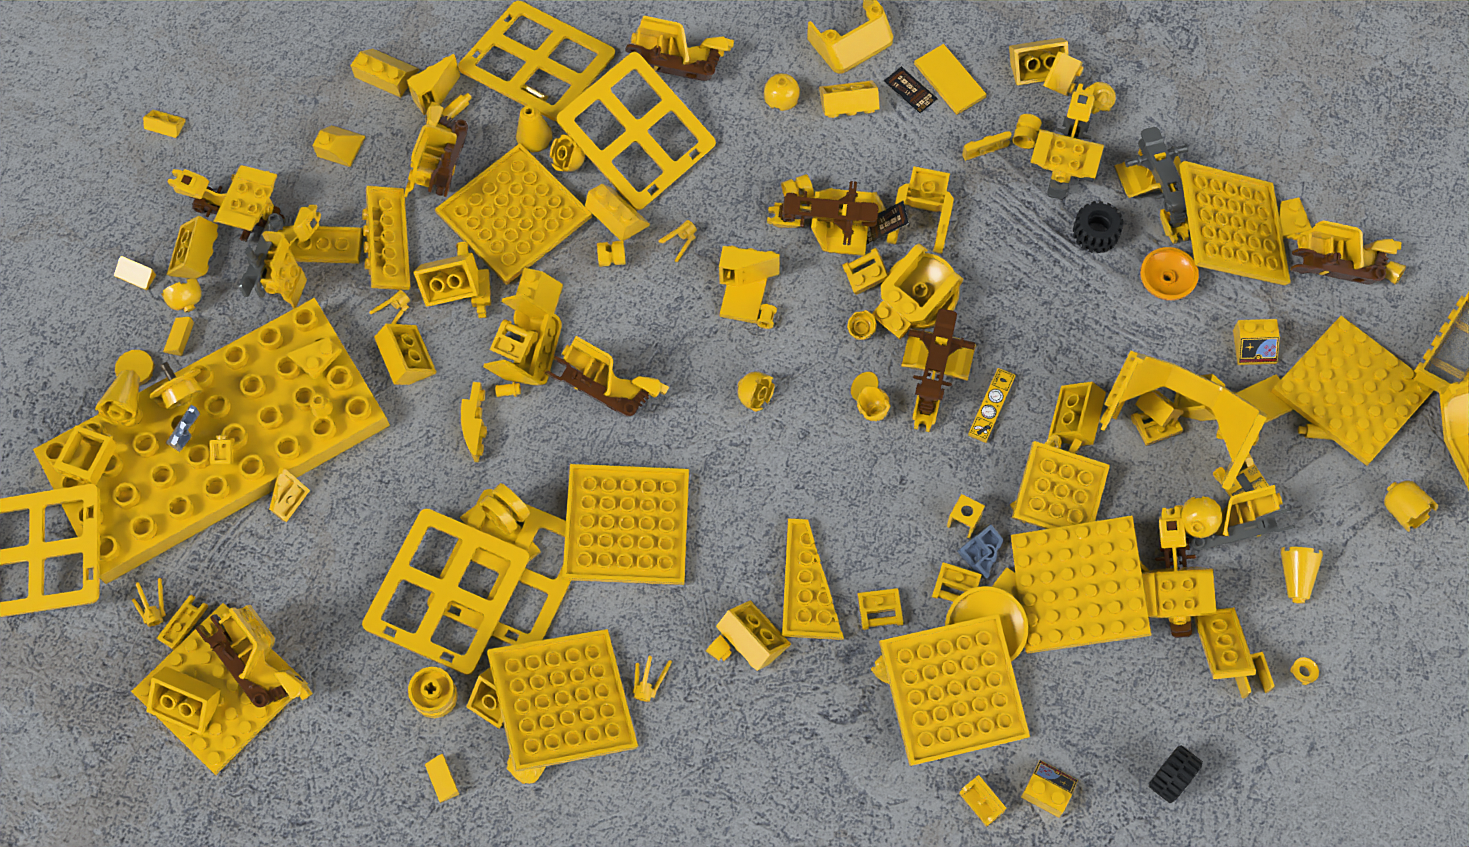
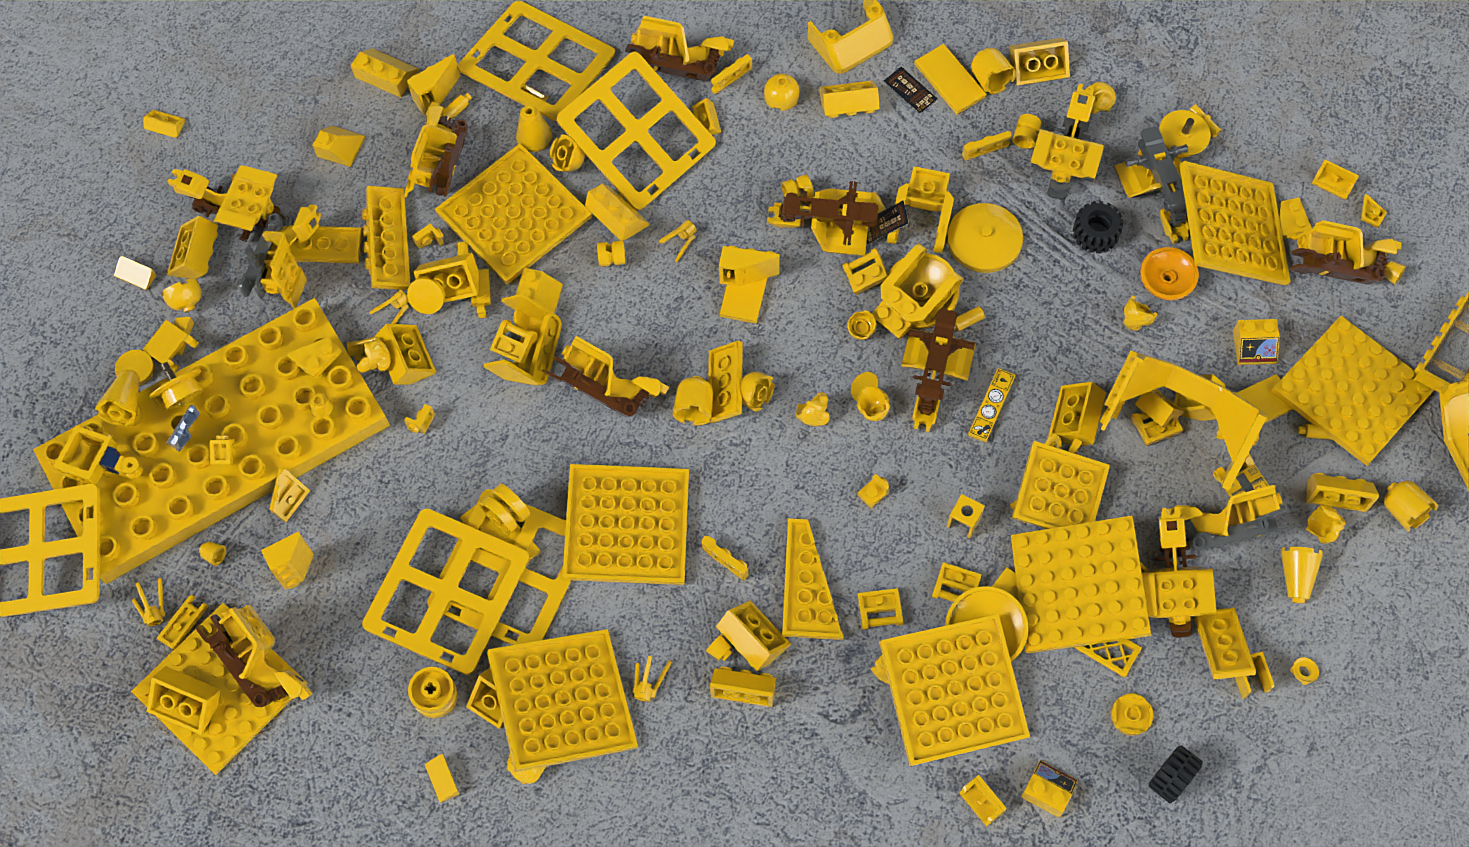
yellow slope [461,382,487,462] -> none
yellow pin [495,381,521,397] -> none
yellow bush [757,304,777,329] -> none
sand blue slope [957,524,1003,579] -> none
yellow slope [1043,52,1084,96] -> none
yellow cylinder [1181,496,1223,538] -> none
none -> leg [100,446,143,479]
none -> yellow flag [142,320,199,373]
none -> yellow hat [199,542,226,566]
none -> yellow slope [261,531,314,590]
none -> yellow plant [347,337,378,361]
none -> yellow hair [357,339,391,373]
none -> yellow bracket [404,404,435,434]
none -> yellow tile [407,276,446,314]
none -> yellow bracket [412,223,444,250]
none -> yellow cylinder [672,376,713,426]
none -> yellow slope [692,98,721,135]
none -> yellow hinge [701,535,749,580]
none -> yellow tile [708,340,743,423]
none -> yellow slope [710,667,776,707]
none -> yellow hinge [711,54,752,94]
none -> yellow hair [795,392,830,427]
none -> yellow bracket [857,474,889,508]
none -> yellow dish [947,203,1023,273]
none -> yellow cylinder [954,306,985,332]
none -> yellow cylinder [971,47,1016,95]
none -> yellow window [1073,639,1142,678]
none -> yellow tile [1111,693,1154,736]
none -> yellow hair [1123,295,1158,331]
none -> yellow piece [1159,110,1211,158]
none -> yellow pin [1188,104,1222,138]
none -> yellow slope [1306,473,1379,512]
none -> yellow hair [1306,505,1346,544]
none -> yellow hinge [1311,159,1359,200]
none -> yellow piece [1361,194,1387,228]

